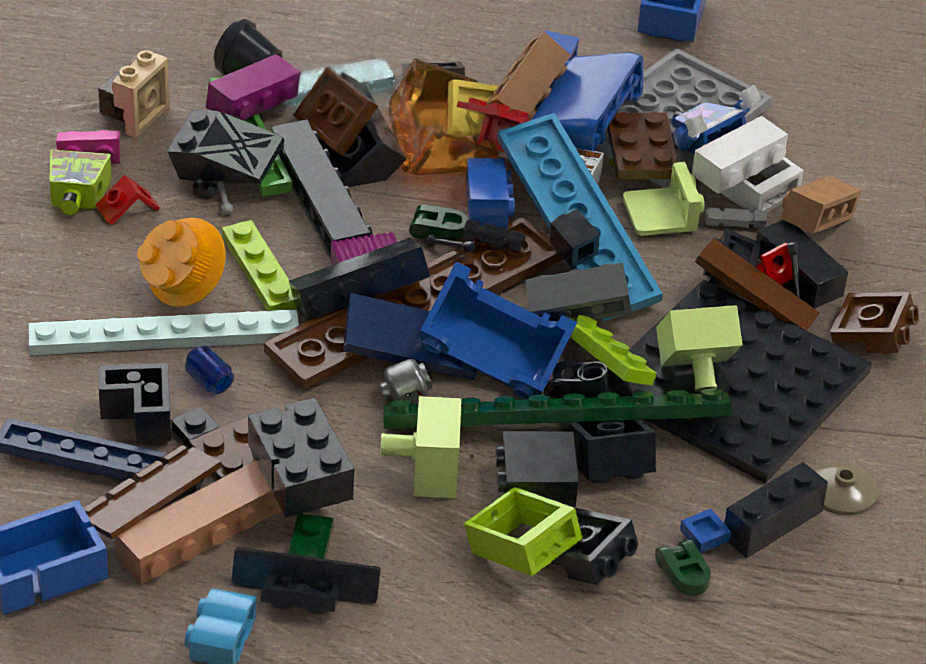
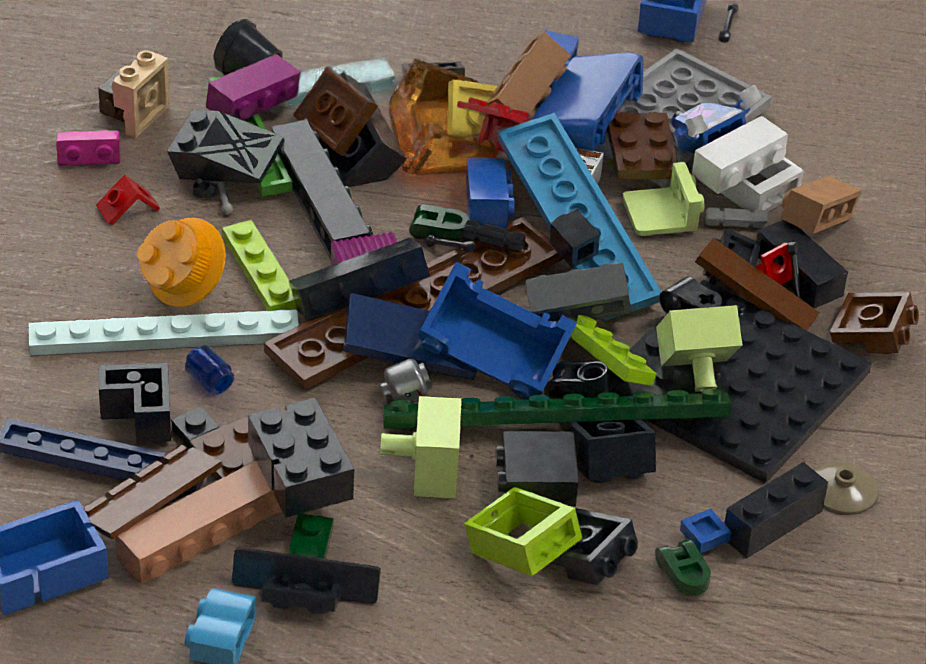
lime torso [50,150,112,215] -> none
none -> black piece [659,277,722,314]
none -> black hinge [719,3,739,42]

